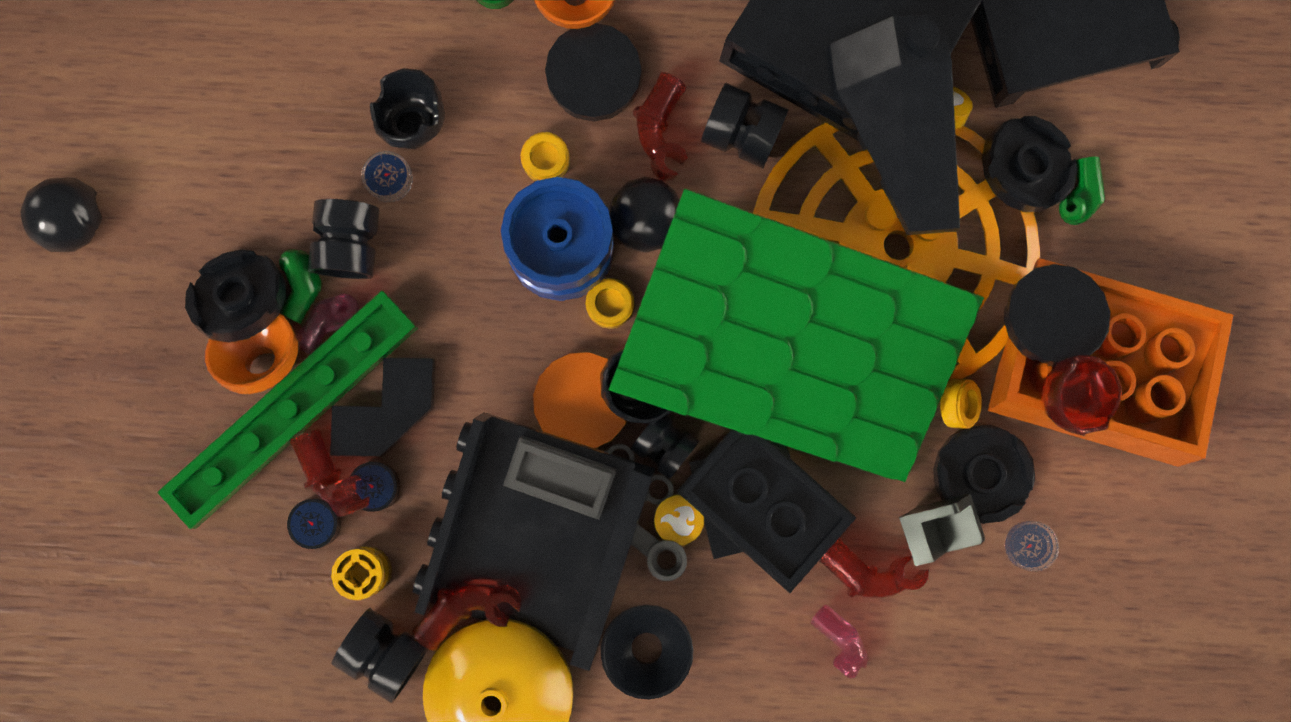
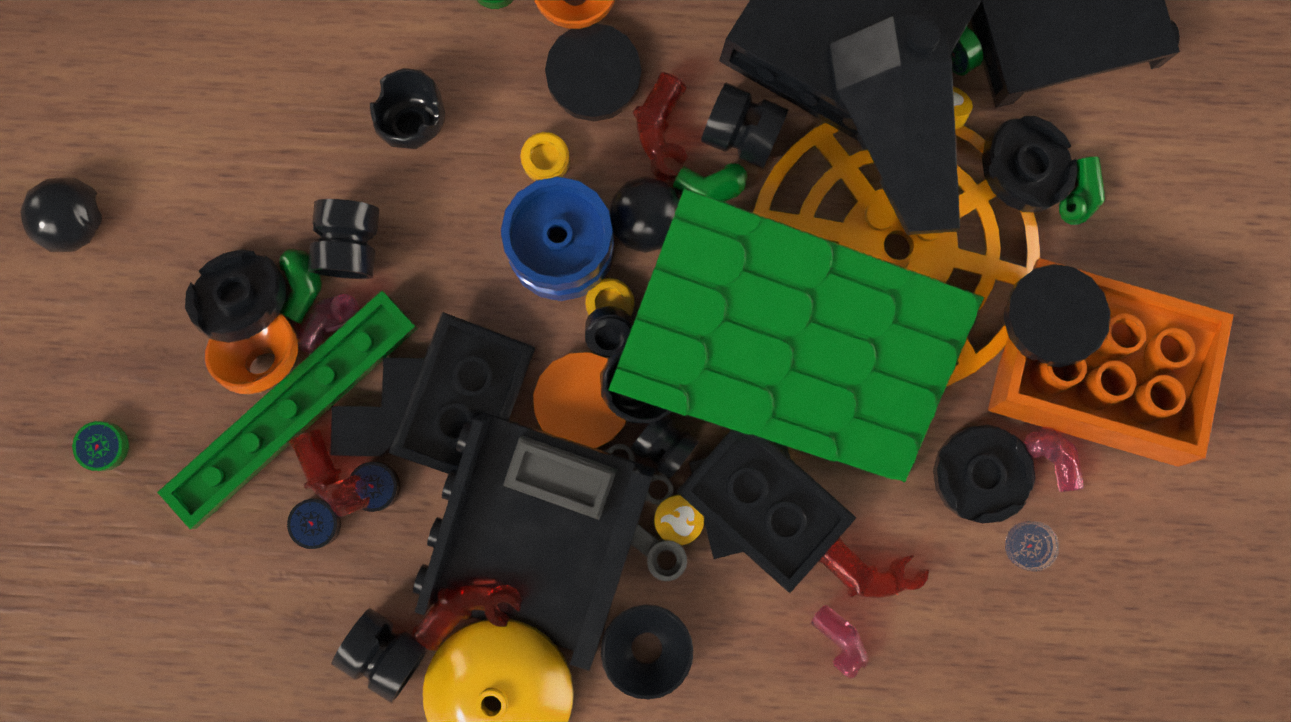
yellow wheel [331,546,392,600] -> none
tile [361,151,413,202] -> none
panel [899,493,985,566] -> none
yellow tile [940,379,982,429] -> none
clear red hair [1041,355,1123,436] -> none
none -> tile [72,421,129,471]
none -> black tile [388,312,536,474]
none -> black tile [585,306,633,357]
none -> green arm [673,163,748,202]
none -> green tile [951,26,983,76]
none -> clear pink arm [1025,428,1085,492]

